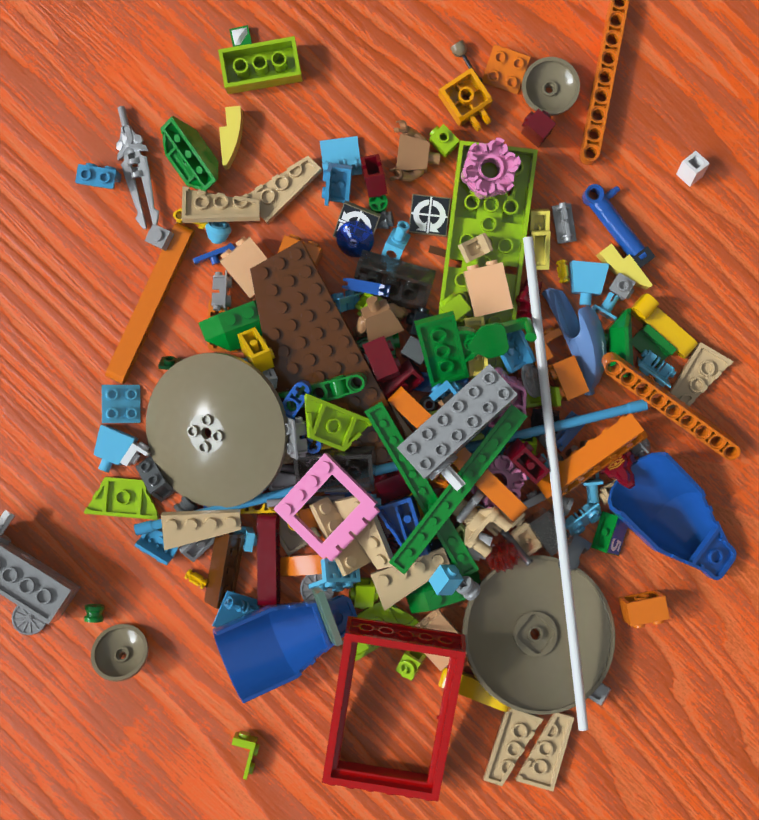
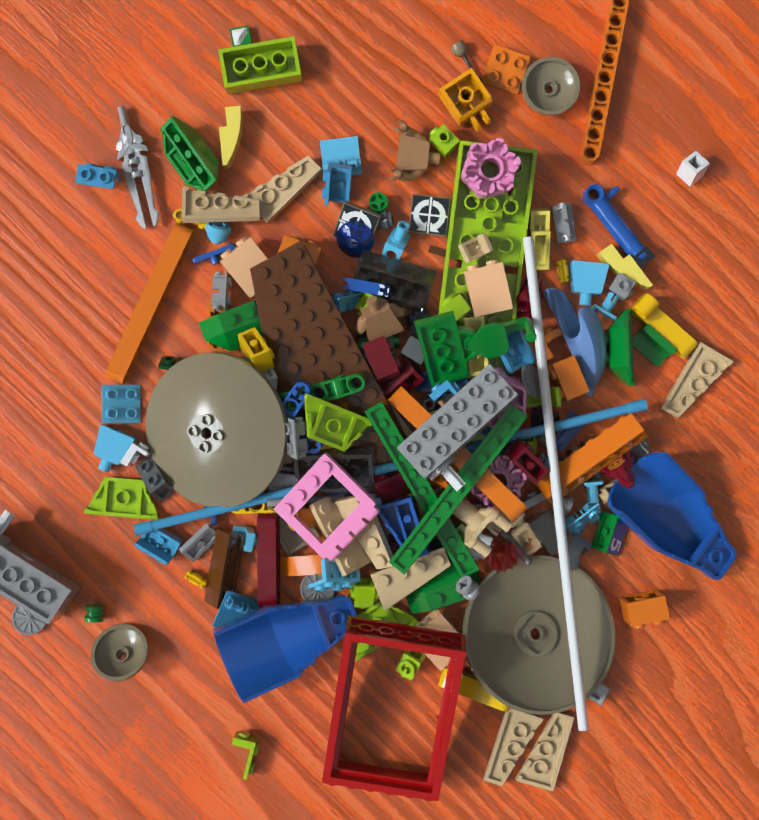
light grey bracket [145,224,174,251] -> none
tan wing [161,509,241,550] -> none
dark grey wheel [174,496,198,512] -> none
sand green tile [312,586,343,647] -> none
dark red brick [360,154,388,198] -> none
medium azure brick [429,565,464,595] -> none
light grey bar [456,490,485,523] -> none
dark red brick [521,108,556,148] -> none
orange beam [601,352,741,460] -> none
medium azure hinge [637,349,677,388] -> none

